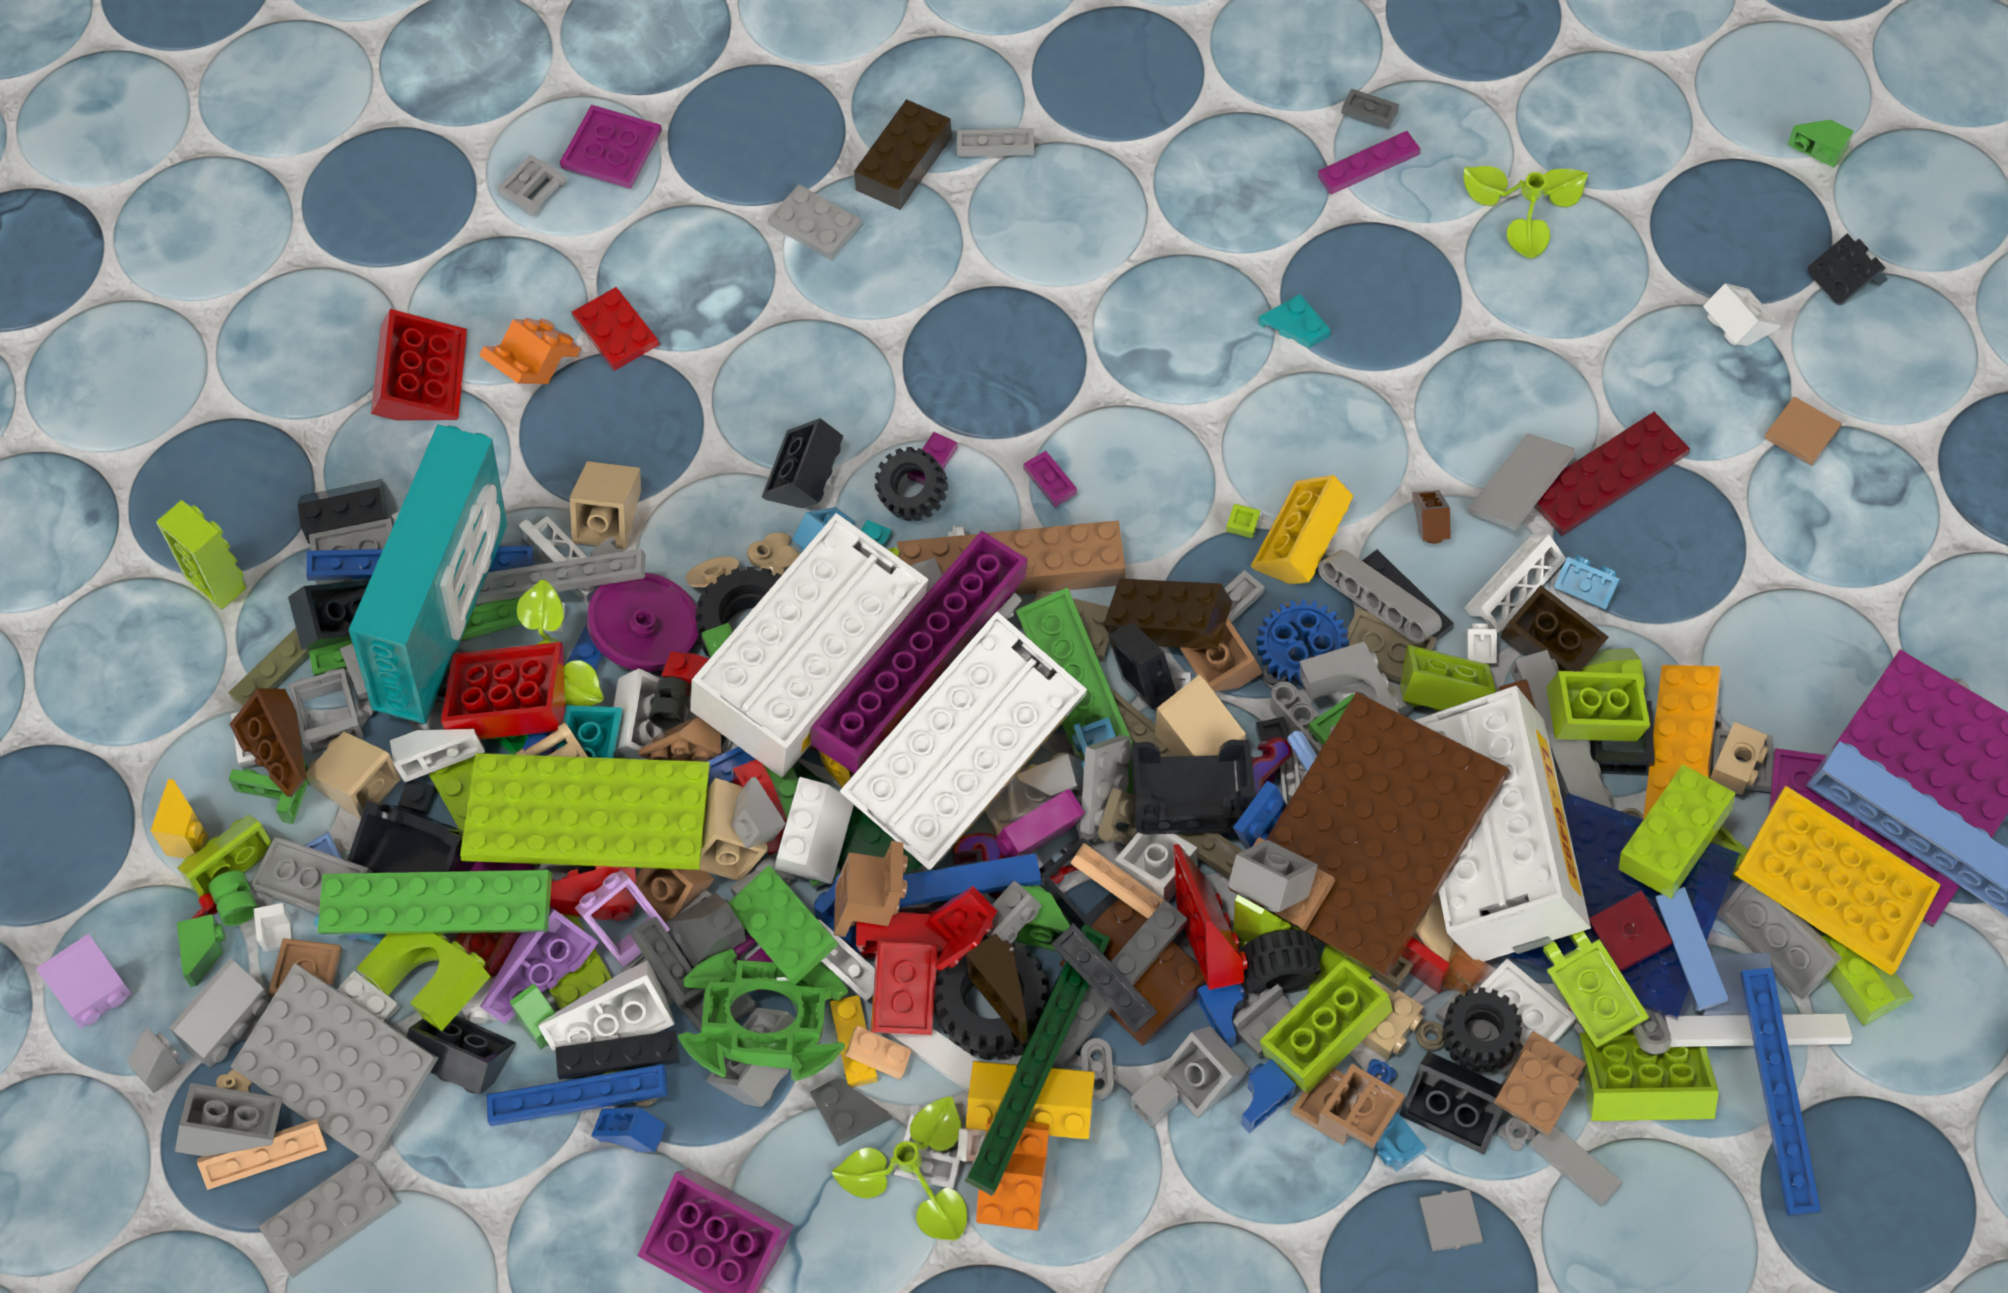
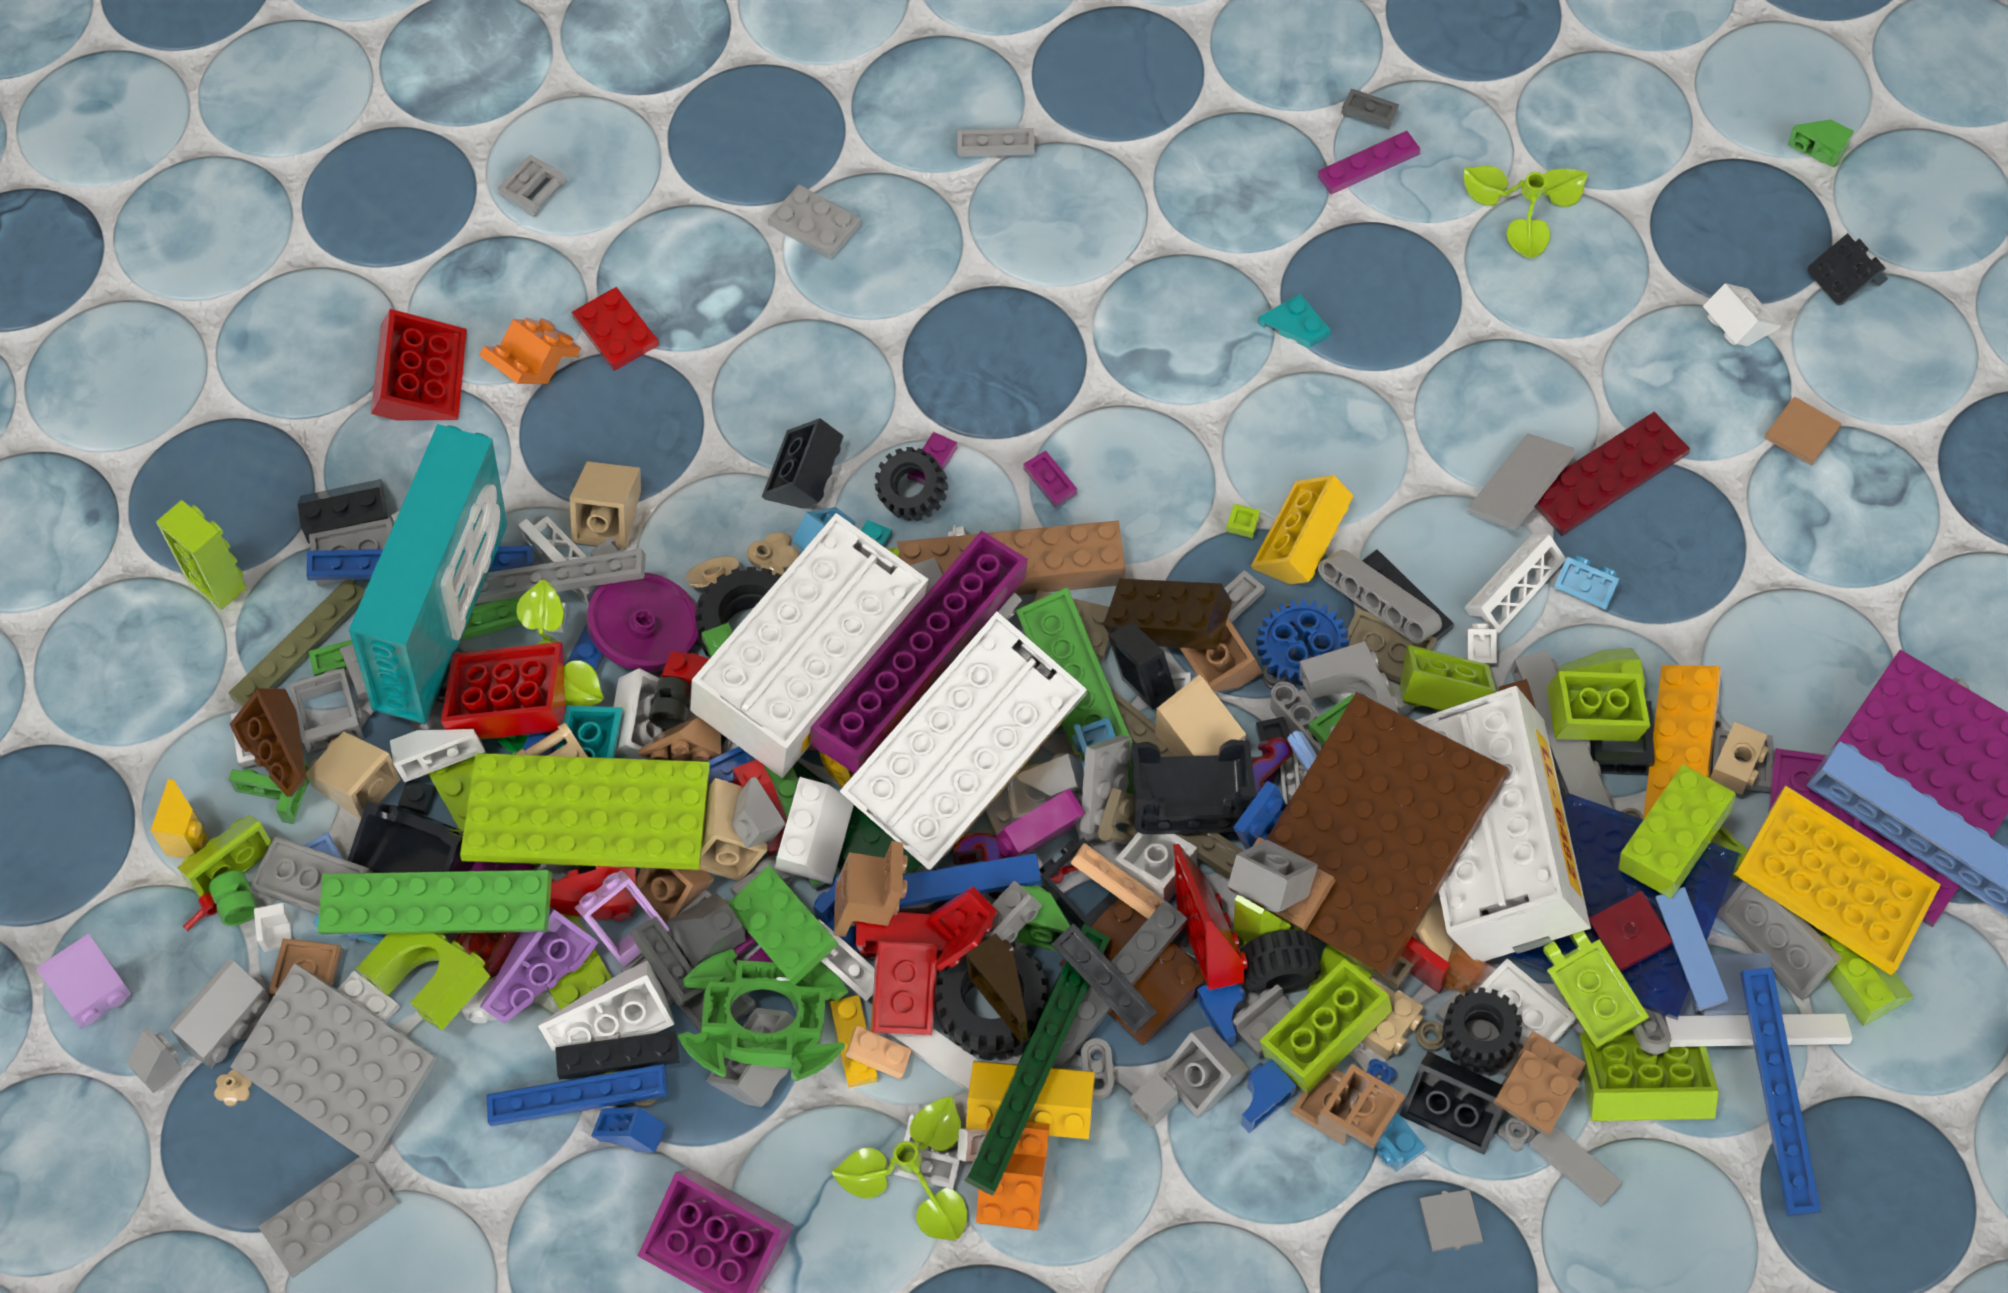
light grey slope [175,1083,282,1157] -> none
bright green slope [177,914,226,987] -> none
light nougat plate [197,1119,327,1190] -> none
black slope [288,580,370,650] -> none
black slope [407,1016,516,1095] -> none
bright green slope [510,983,555,1049] -> none
magenta plate [560,104,662,189] -> none
dark grey wing [810,1078,891,1147] -> none
dark brown brick [854,99,952,210] -> none
reddish brown arch [1412,490,1451,544] -> none
dark brown slope [1500,585,1609,672] -> none

